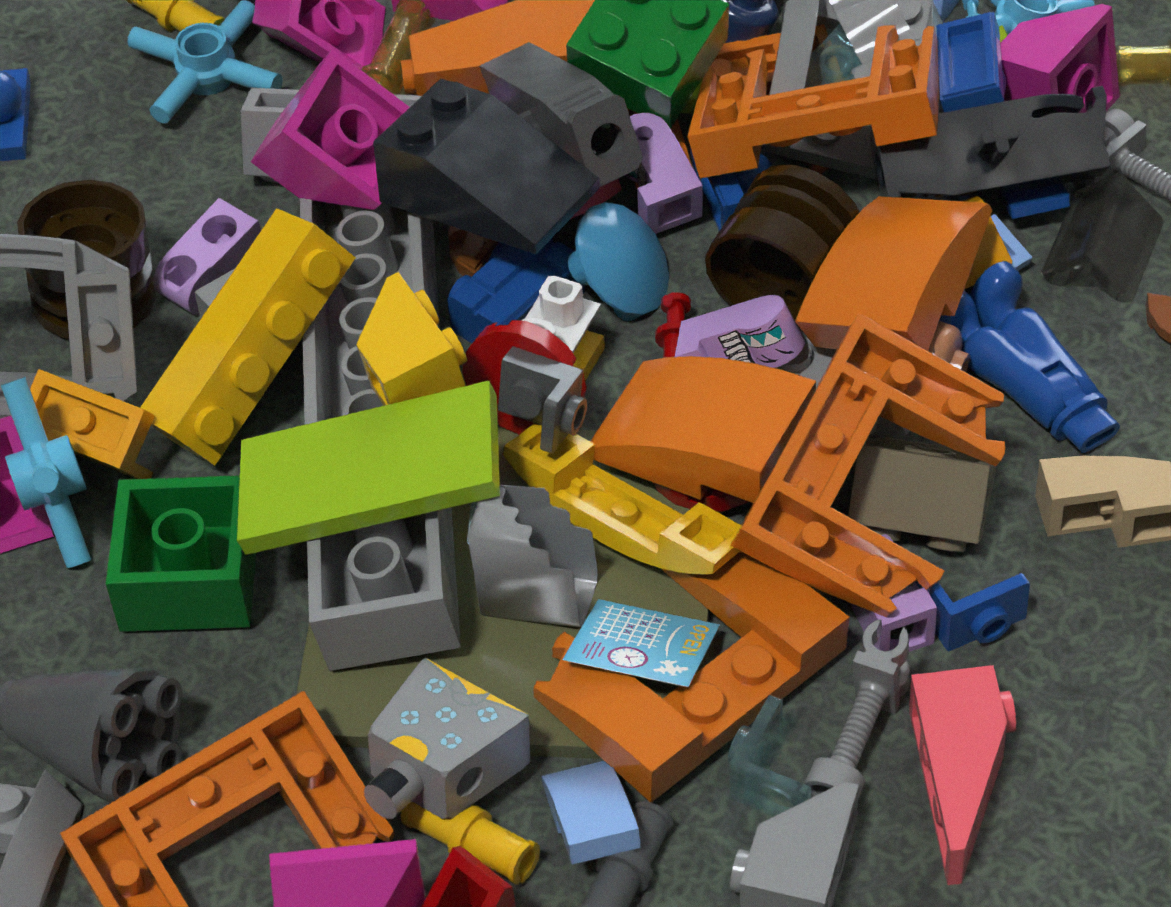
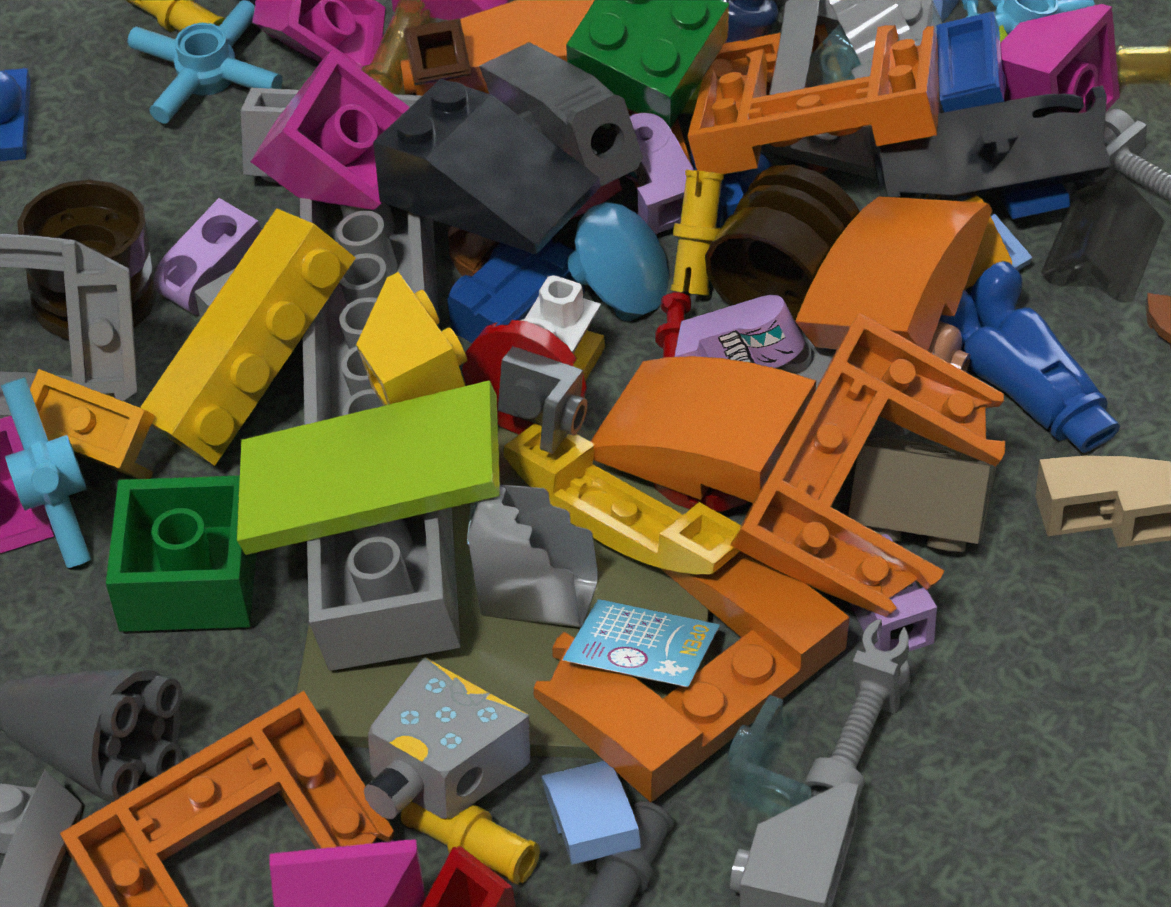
coral slope [909,665,1016,885] -> none
blue bracket [915,556,1030,652] -> none
none -> reddish brown slope [403,18,471,86]
none -> yellow pin [671,169,724,295]

